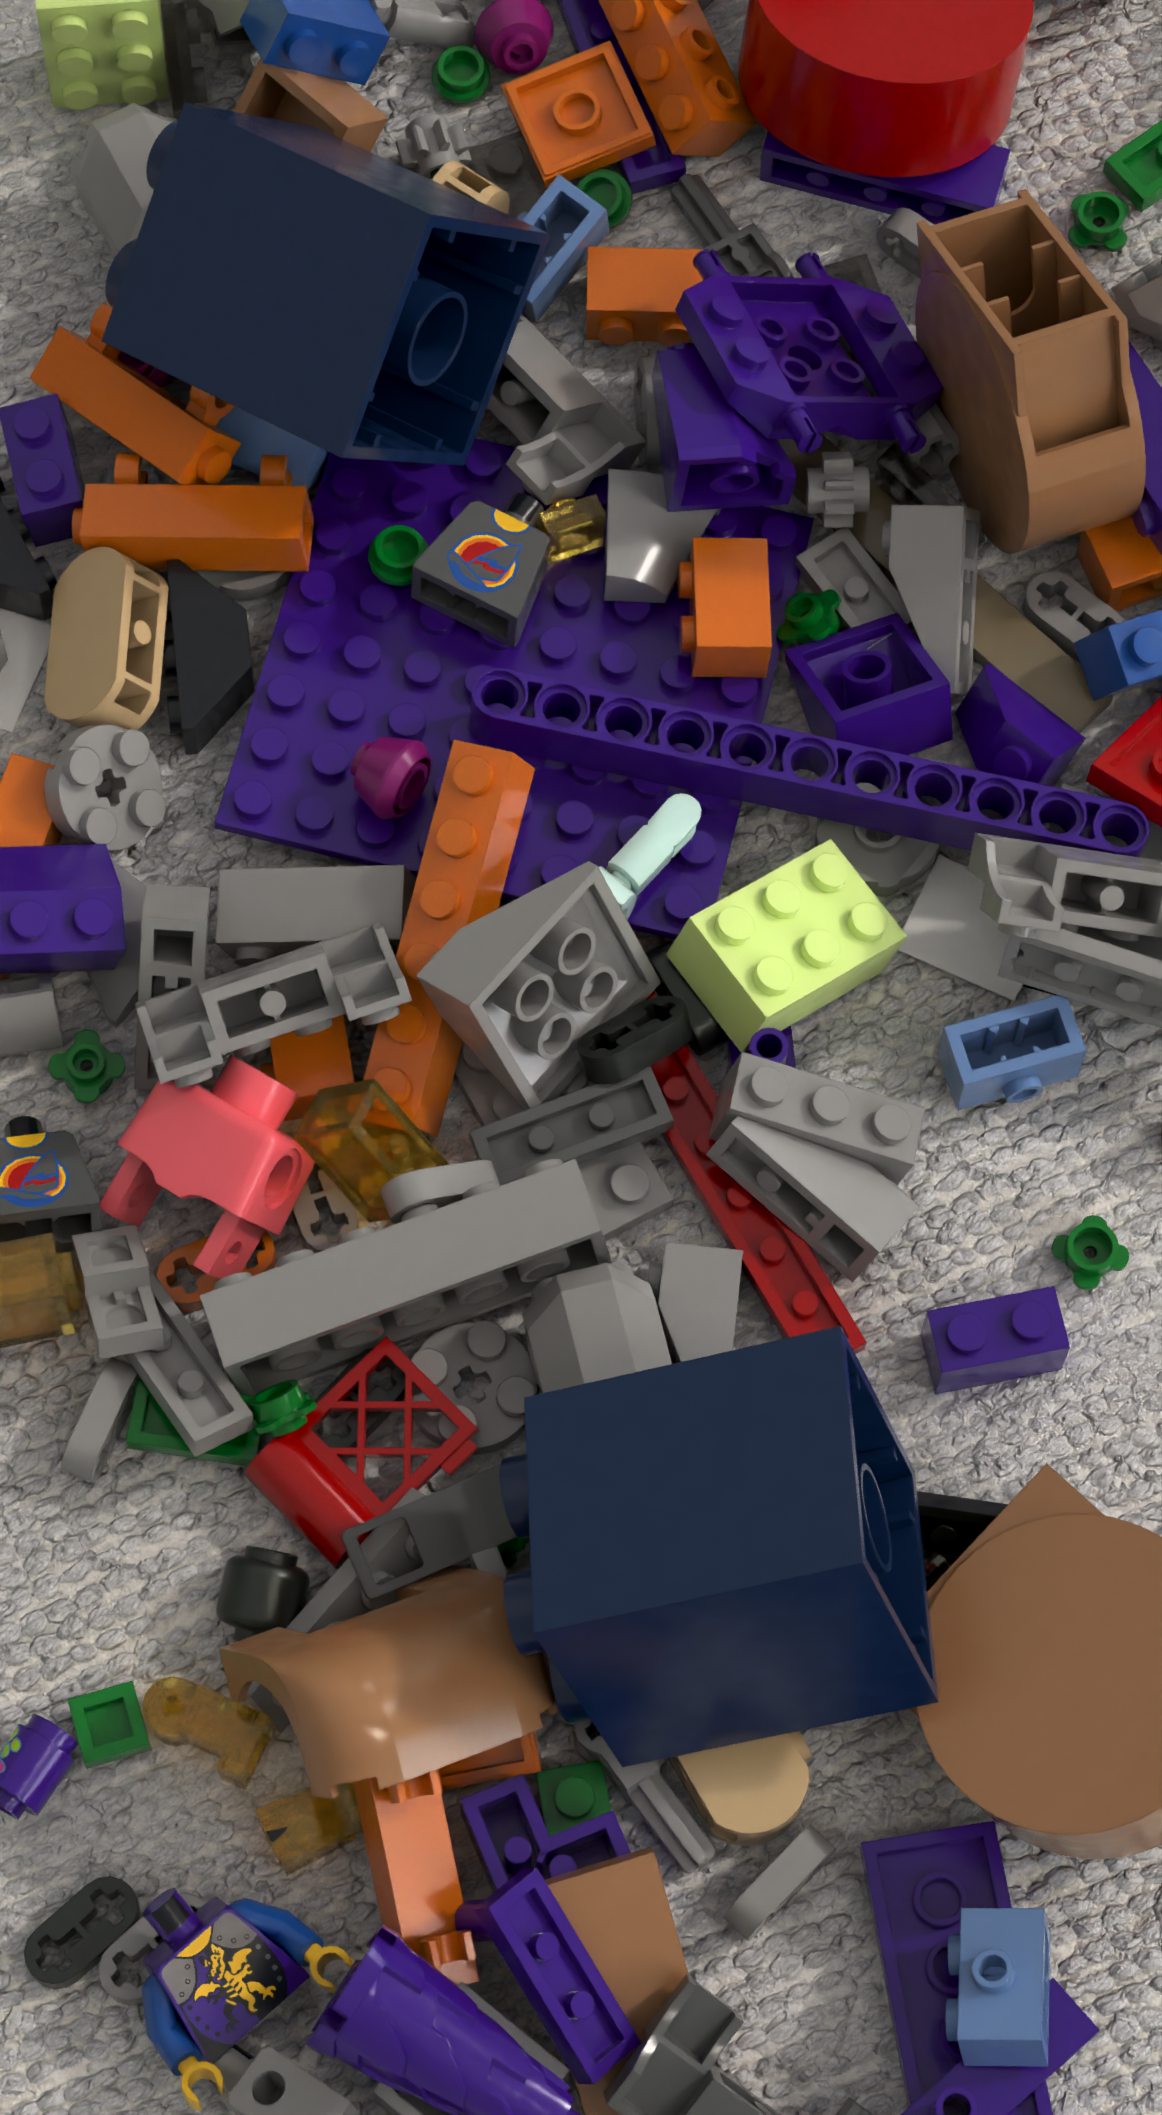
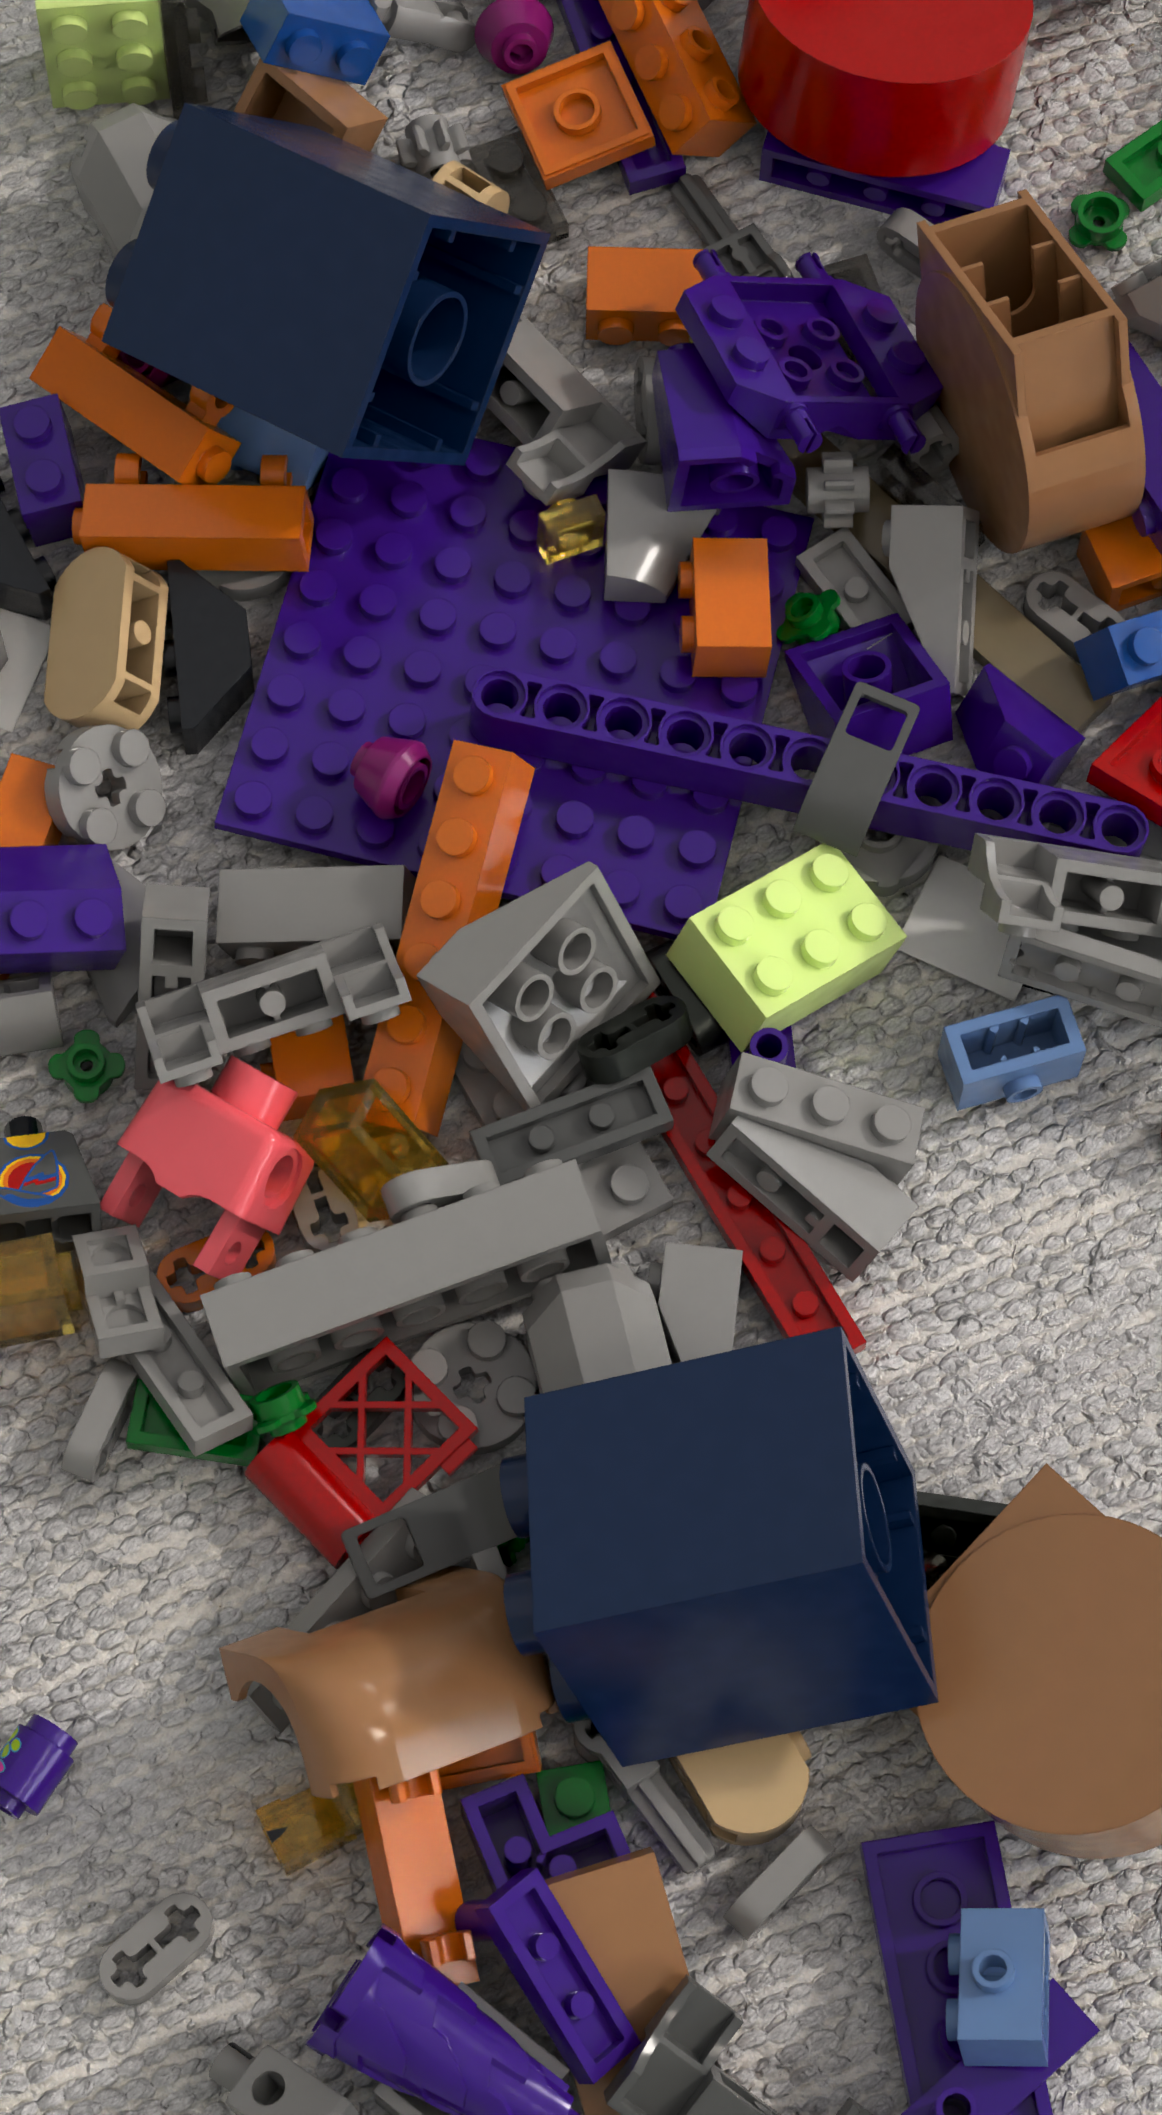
pearl dark grey beam [24,1876,140,1989] -> none
green plate [68,1681,152,1769] -> none
torso [141,1888,354,2110] -> none
clear yellow leg [142,1676,274,1790] -> none
pearl dark grey head [216,1546,310,1641] -> none
green plate [368,525,429,586] -> none
dark grey torso [411,493,551,649] -> none
green plate [432,45,490,104] -> none
medium blue brick [517,174,610,323] -> none
green plate [576,169,633,229] -> none
light aqua piece [599,793,701,920] -> none
dark purple brick [920,1286,1070,1395] -> none
green plate [1051,1215,1129,1291] -> none
none -> dark grey piece [792,682,920,857]

